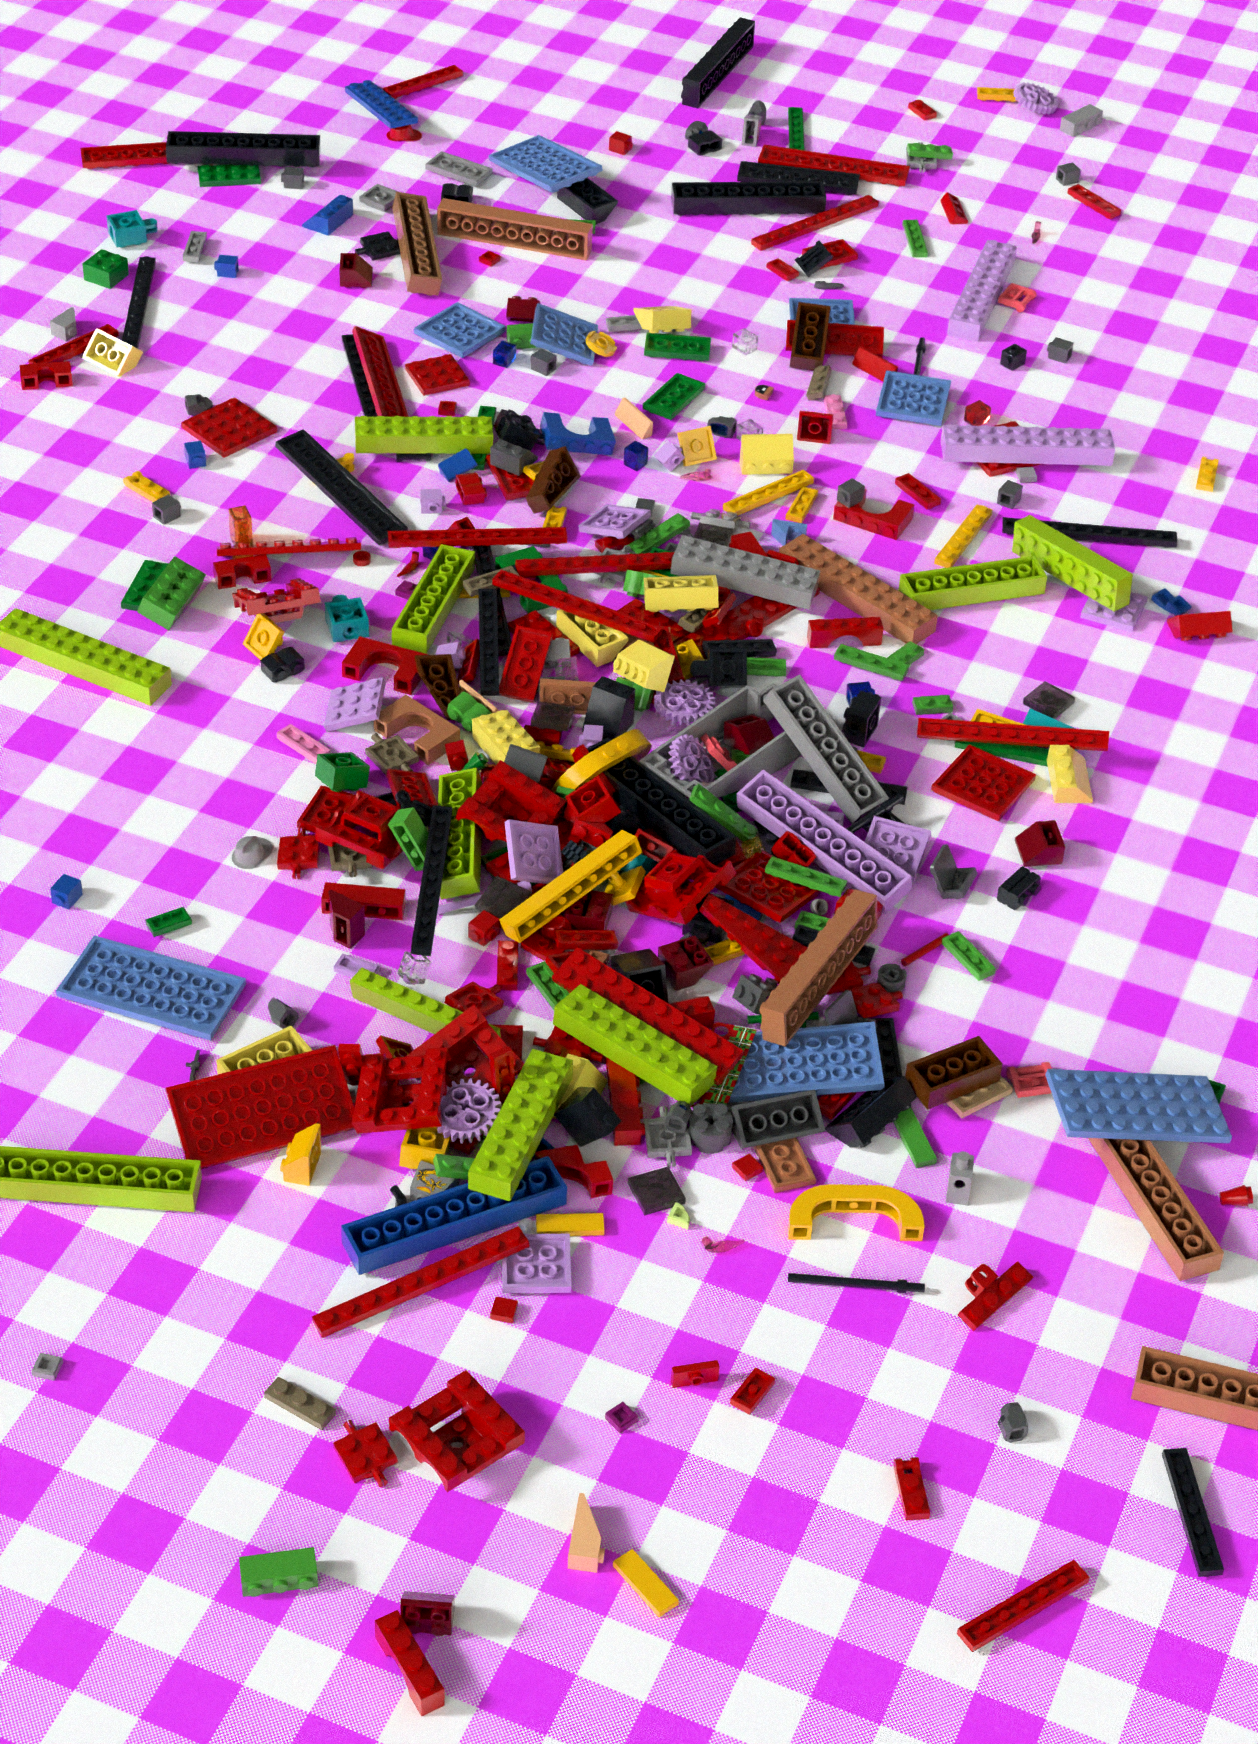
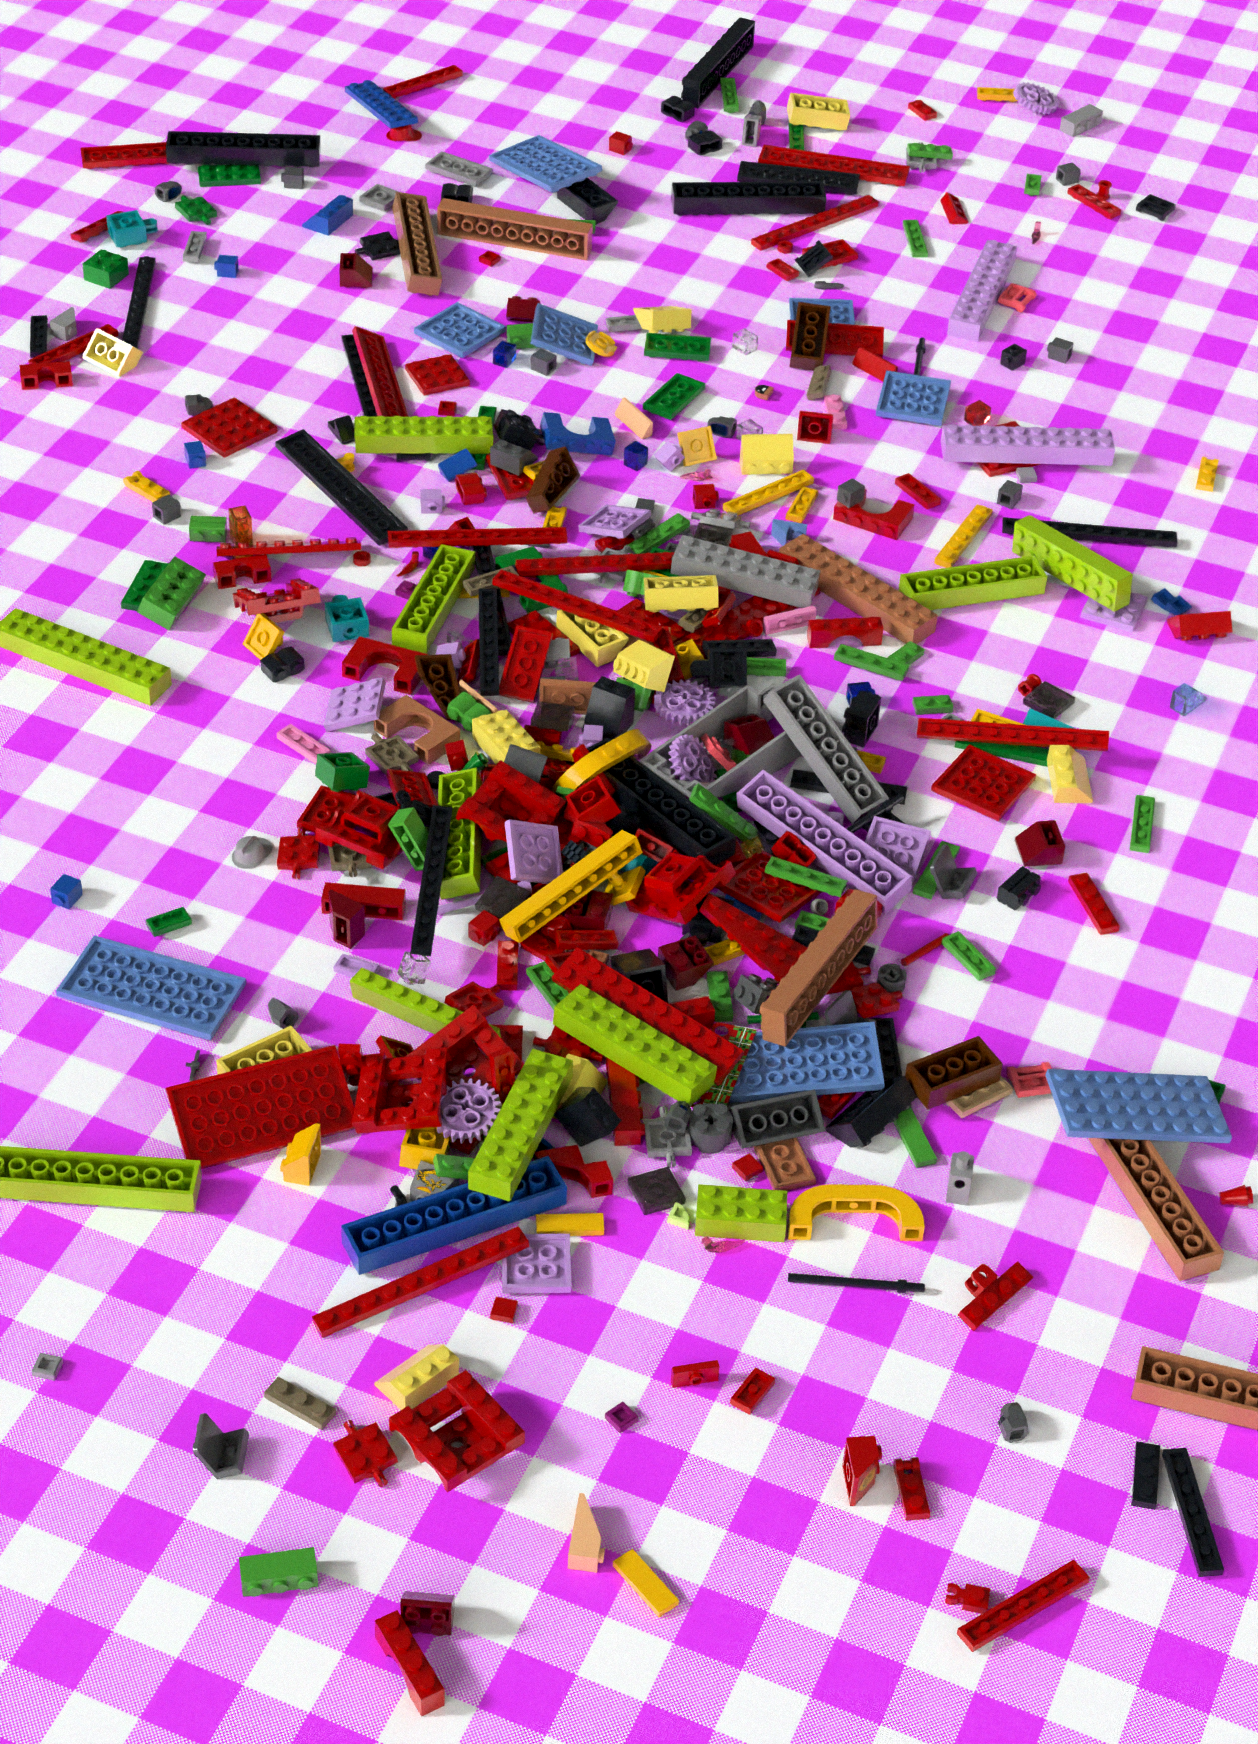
none -> black plate [30,315,48,358]
none -> red plate [70,211,123,242]
none -> dark grey rock [155,181,182,202]
none -> green plate [175,195,217,225]
none -> bright green brick [189,516,227,542]
none -> dark grey bracket [193,1413,249,1479]
none -> black slope [328,415,355,445]
none -> light yellow slope [374,1344,459,1410]
none -> black tile [427,771,445,789]
none -> black brick [661,96,695,122]
none -> red brick [692,484,719,509]
none -> lime brick [695,1184,787,1243]
none -> bright green plate [706,971,734,1022]
none -> bright green plate [720,78,739,113]
none -> bright pink plate [763,606,817,635]
none -> red tile [777,240,793,254]
none -> light yellow brick [787,93,850,131]
none -> red slope [842,1436,882,1506]
none -> bright green tile [913,841,960,900]
none -> red plate [945,1583,991,1614]
none -> red bush [1018,674,1042,697]
none -> bright green plate [1024,173,1042,196]
none -> red plate [1068,872,1120,935]
none -> red bush [1096,180,1112,200]
none -> bright green tile [1129,795,1155,853]
none -> black plate [1131,1441,1160,1510]
none -> black plate [1136,194,1176,221]
none -> clear light blue slope [1169,683,1207,716]

